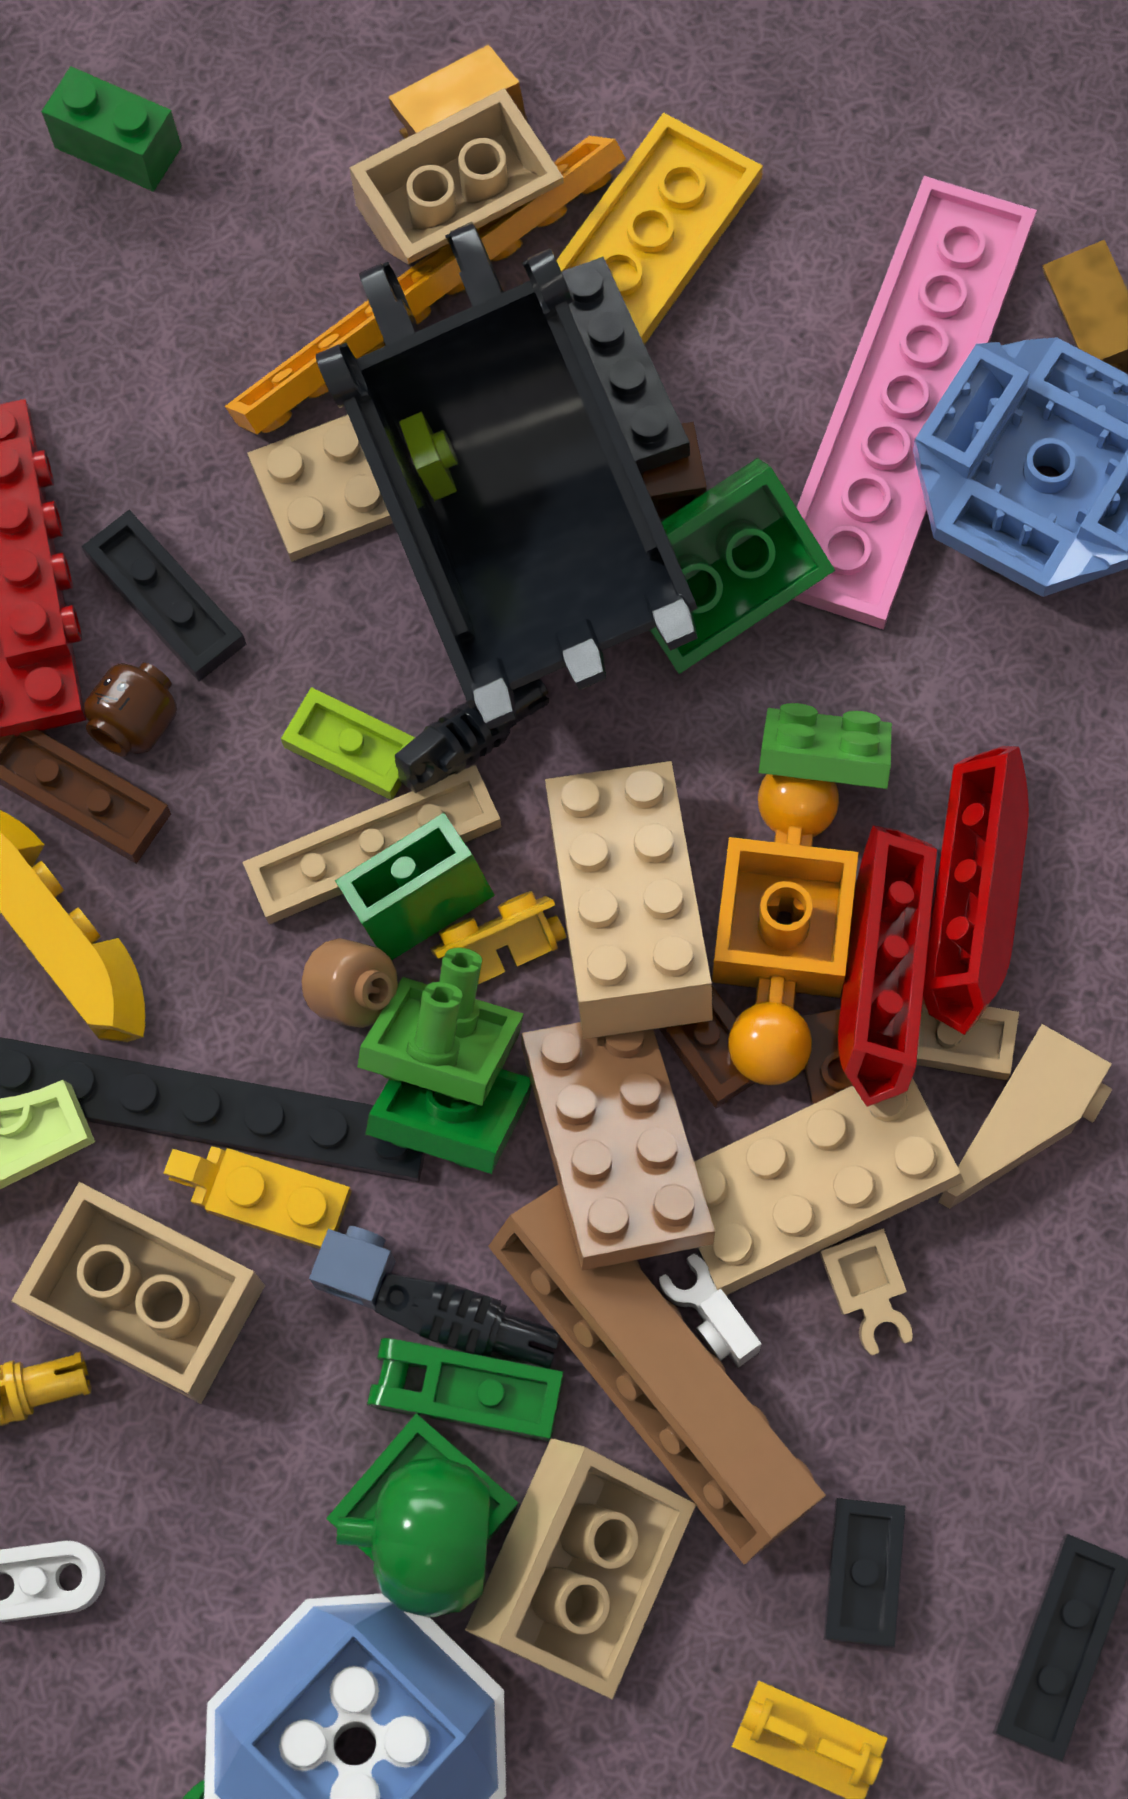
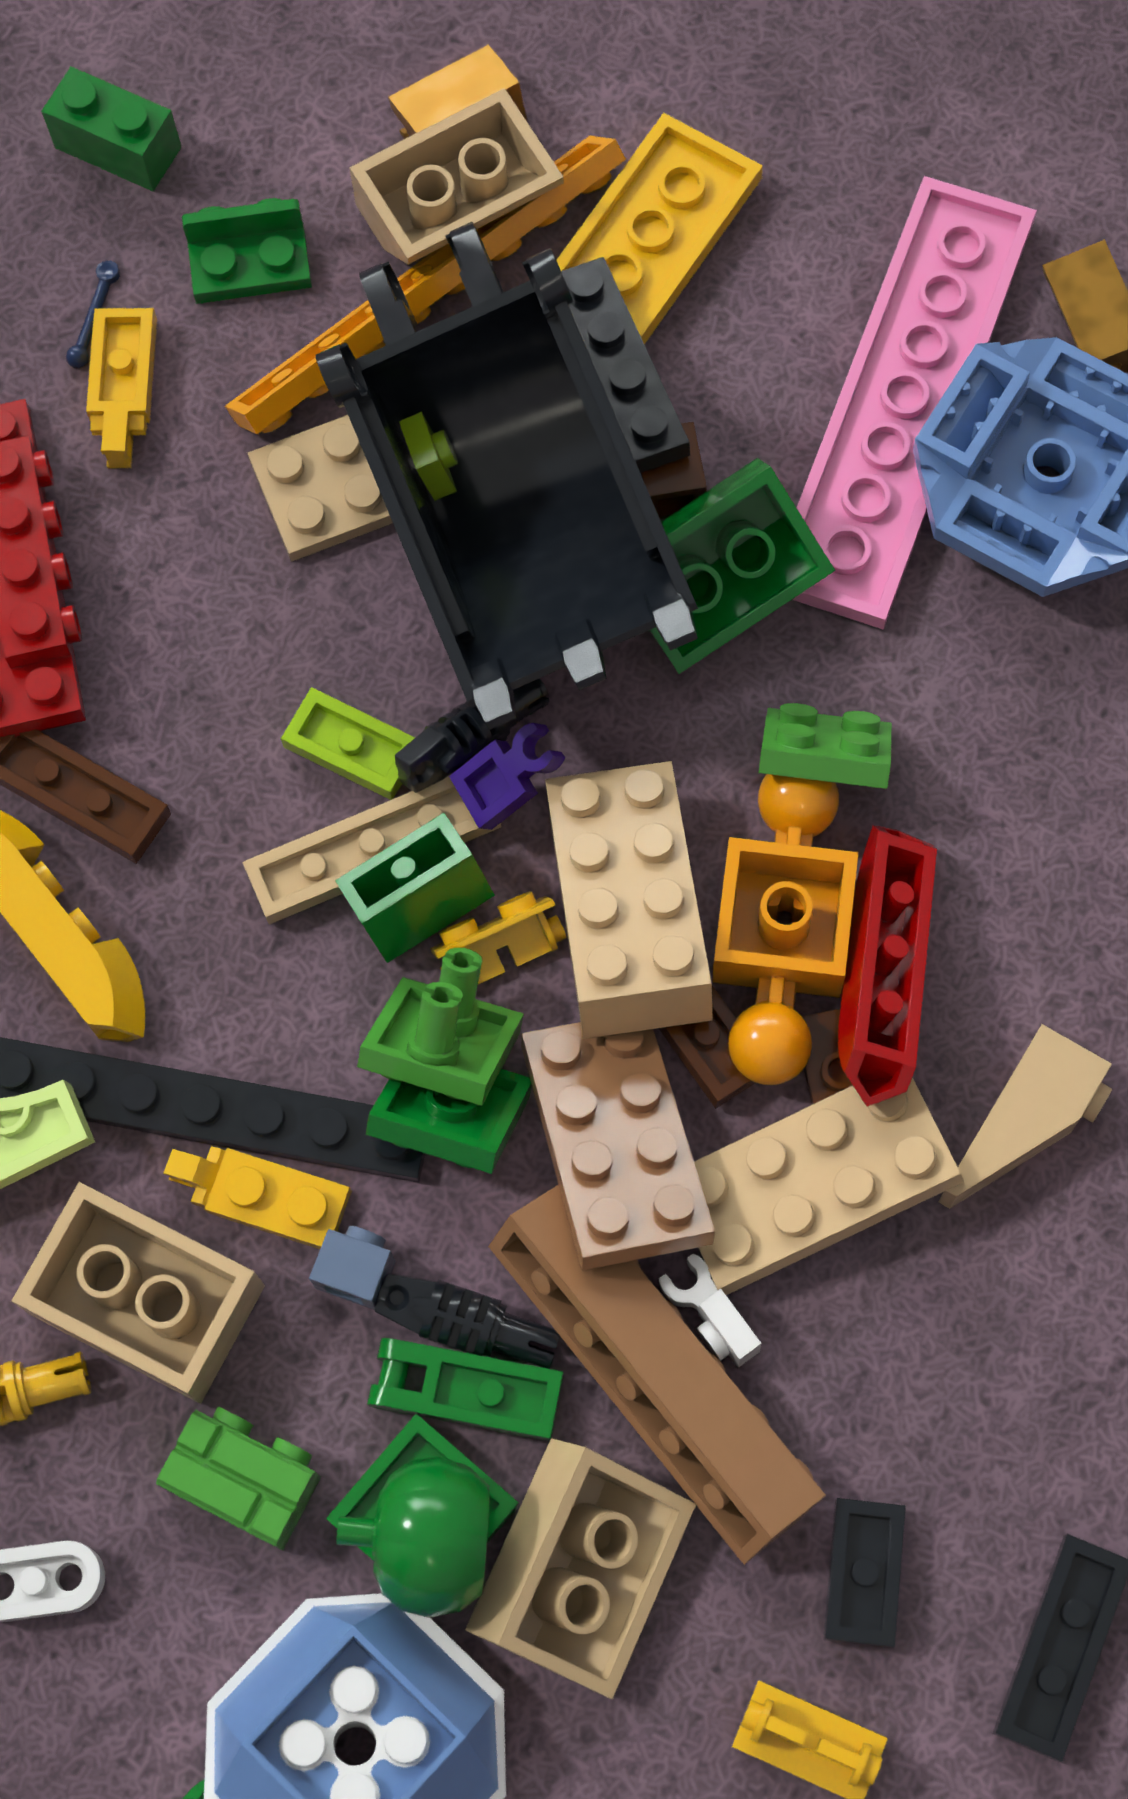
black plate [82,510,247,682] -> none
reddish brown head [84,662,177,757] -> none
medium nougat head [301,938,398,1028] -> none
tan plate [819,1228,912,1355] -> none
tan plate [916,997,1019,1080] -> none
red brick [923,746,1029,1035] -> none
none -> dark blue hinge [66,260,120,368]
none -> yellow hinge [86,308,157,468]
none -> bright green brick [156,1407,321,1551]
none -> green bracket [182,198,312,304]
none -> dark purple plate [449,723,565,830]

